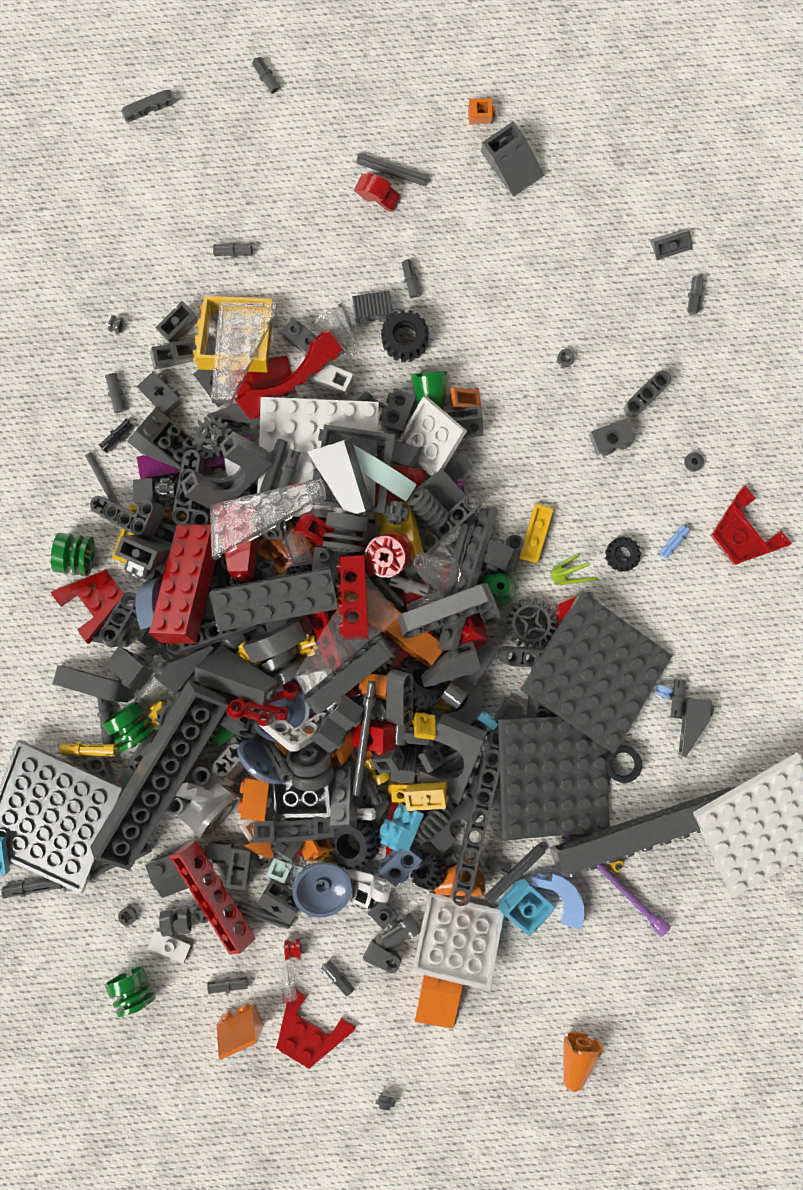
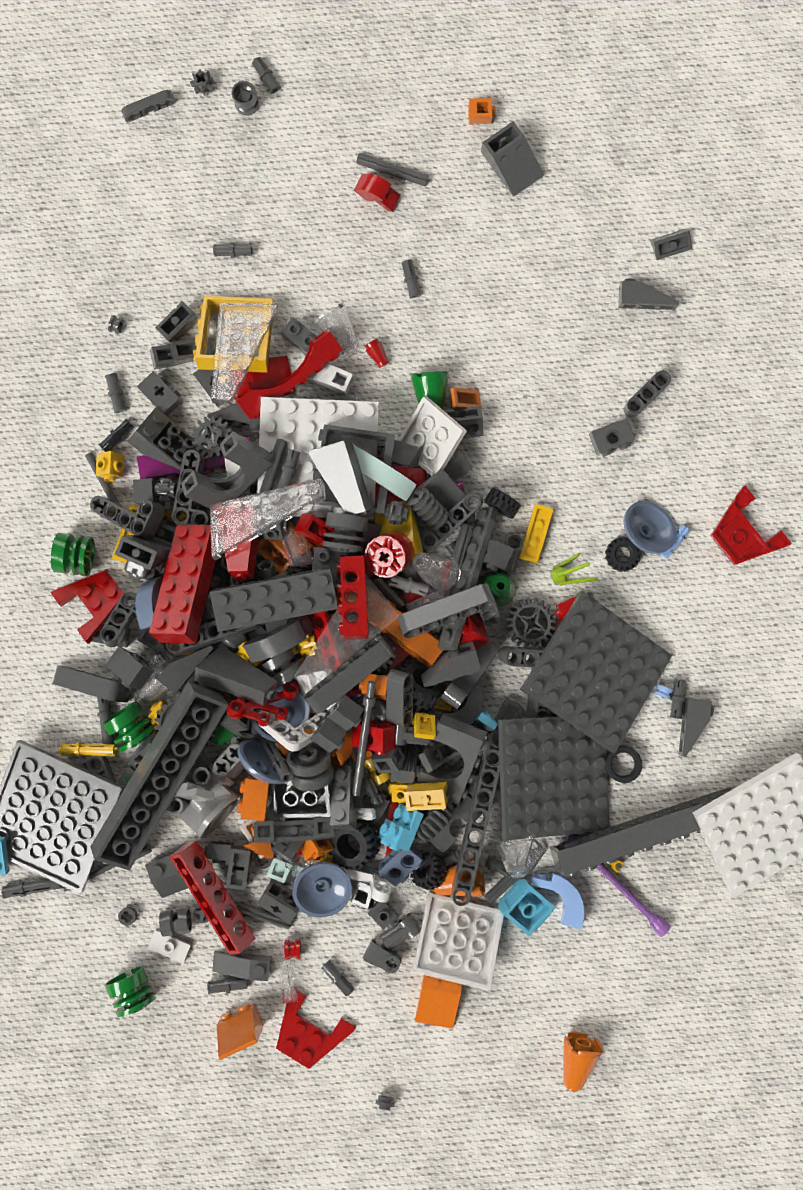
dark grey brick [352,291,393,325] -> none
dark grey hand [359,392,386,409] -> none
dark grey brick [379,388,416,434] -> none
black tyre [381,309,429,362] -> none
dark grey bush [557,349,574,367] -> none
dark grey plate [684,452,704,472] -> none
dark grey axle [687,276,704,315] -> none
none -> yellow brick [96,451,125,482]
none -> dark grey gear [190,69,215,96]
none -> dark grey slope [212,951,272,981]
none -> dark grey wheel [231,81,259,116]
none -> red cone [365,338,389,368]
none -> black tyre [484,487,521,519]
none -> clear slope [497,834,547,878]
none -> dark grey slope [618,278,679,310]
none -> sand blue dish [623,501,676,554]

